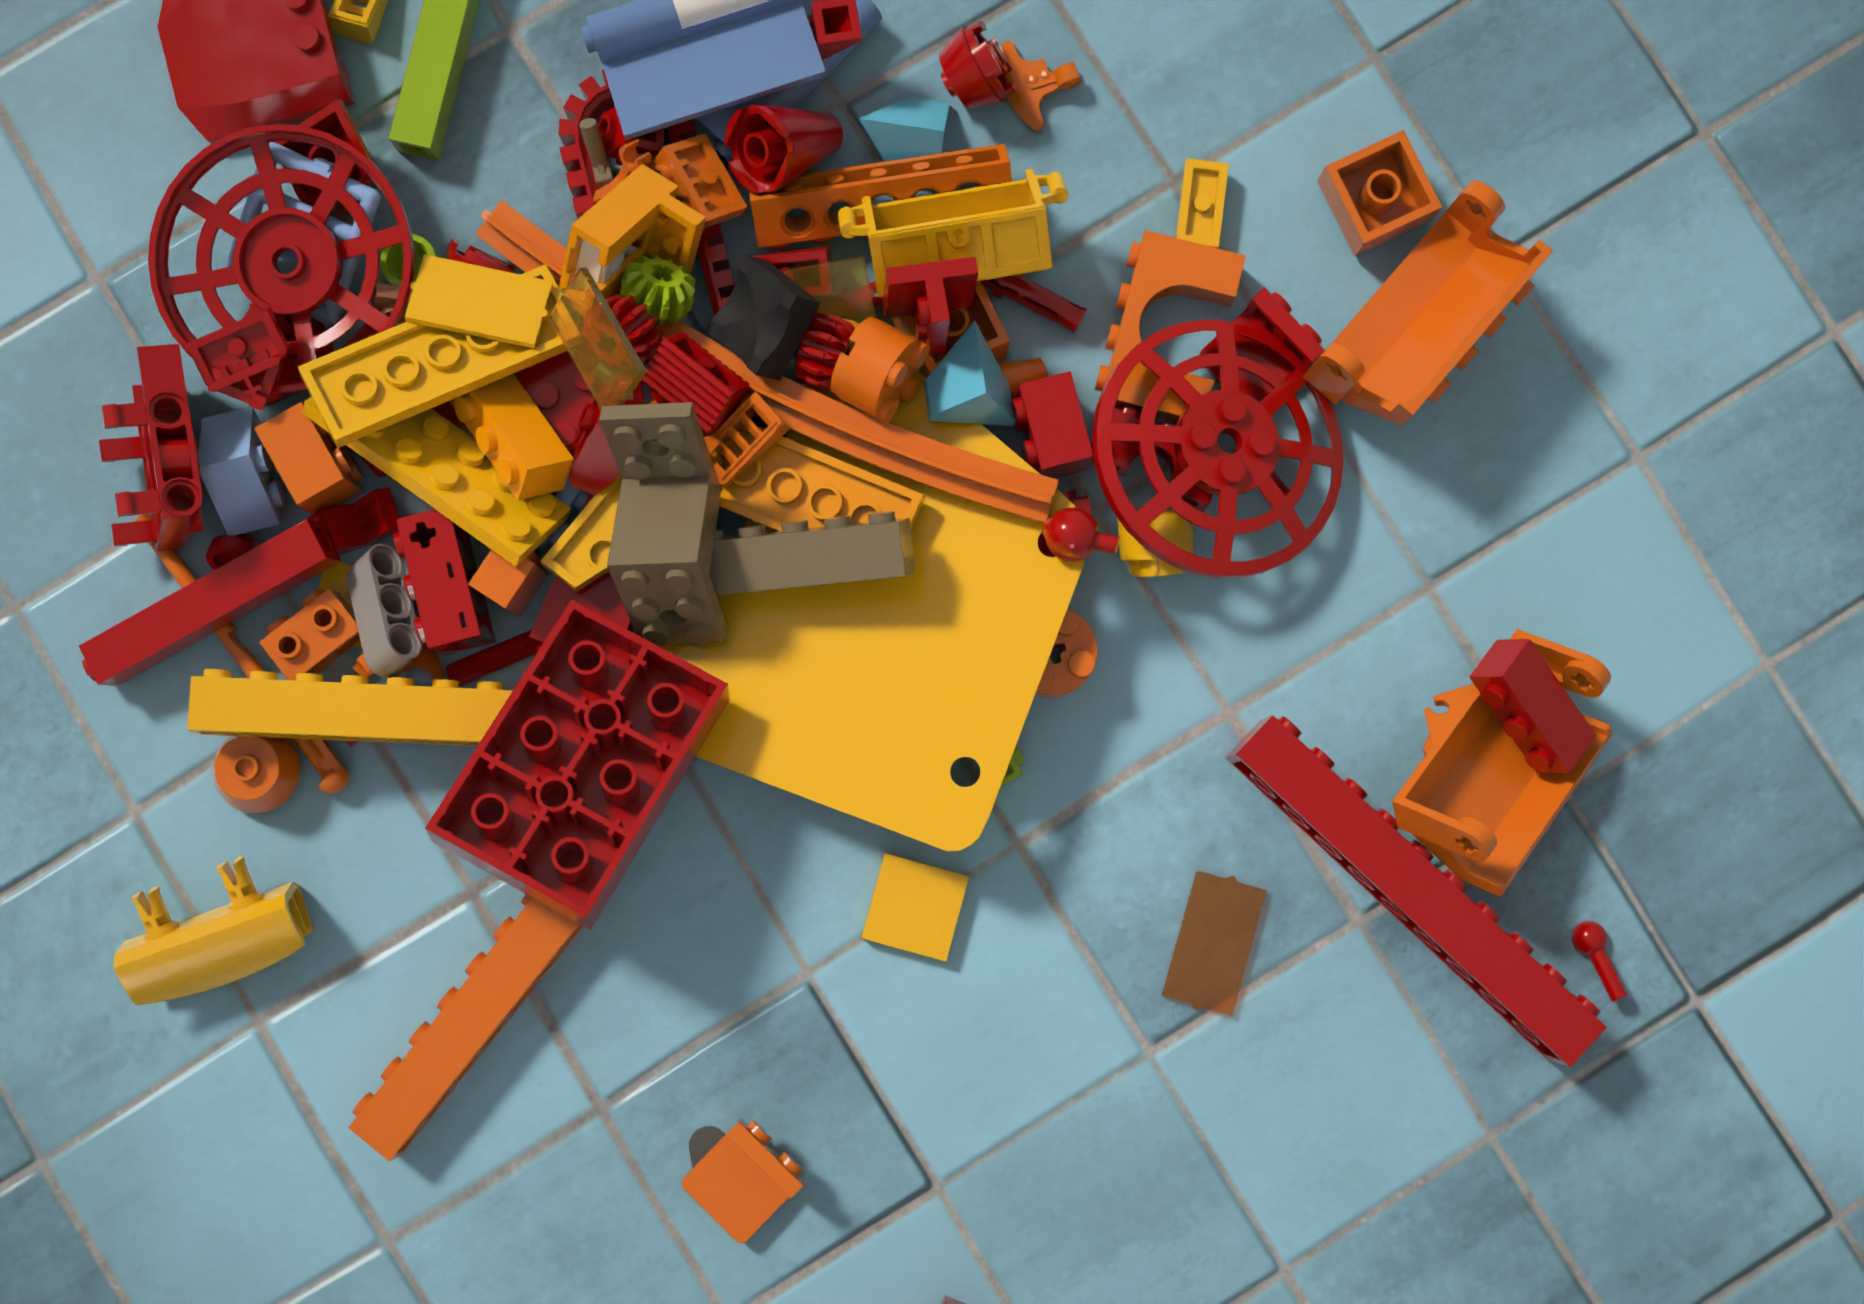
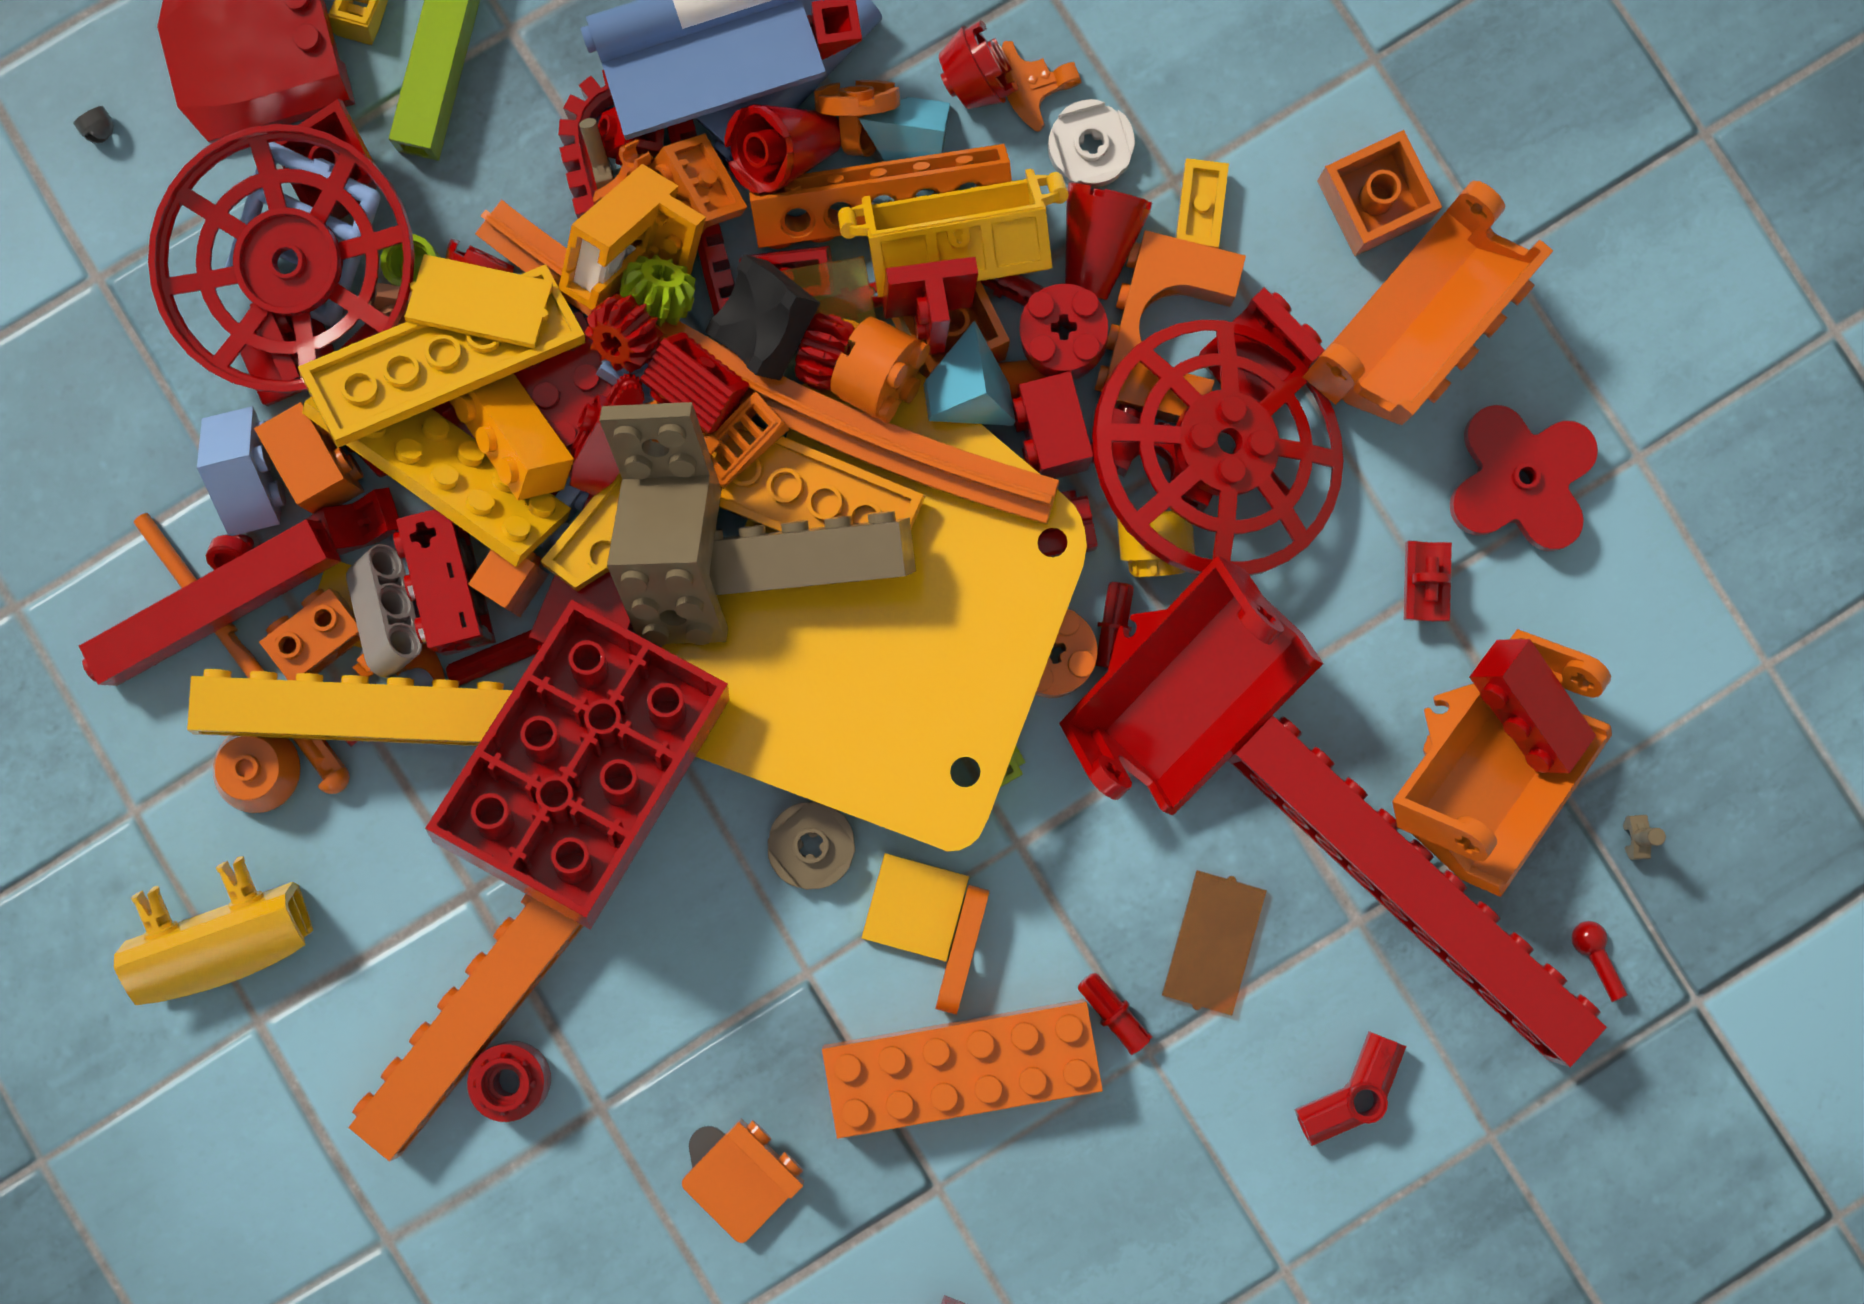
red piece [99,344,204,552] -> none
red slope [186,307,289,411] -> none
clear yellow piece [548,268,647,409] -> none
red piece [1042,507,1120,562] -> none
none -> dark grey hinge [73,106,114,143]
none -> red piece [467,1041,551,1122]
none -> dark tan plate [768,802,855,890]
none -> orange tile [814,80,900,157]
none -> orange brick [822,999,1103,1139]
none -> orange beam [935,885,990,1015]
none -> red brick [1019,284,1108,380]
none -> white plate [1048,99,1135,188]
none -> red piece [1059,555,1324,816]
none -> red cone [1065,183,1153,300]
none -> red axle [1078,973,1152,1055]
none -> red axle [1095,582,1134,668]
none -> red piece [1294,1031,1407,1146]
none -> red hips [1404,541,1452,622]
none -> red plant [1450,405,1598,551]
none -> dark tan bar [1623,815,1666,860]

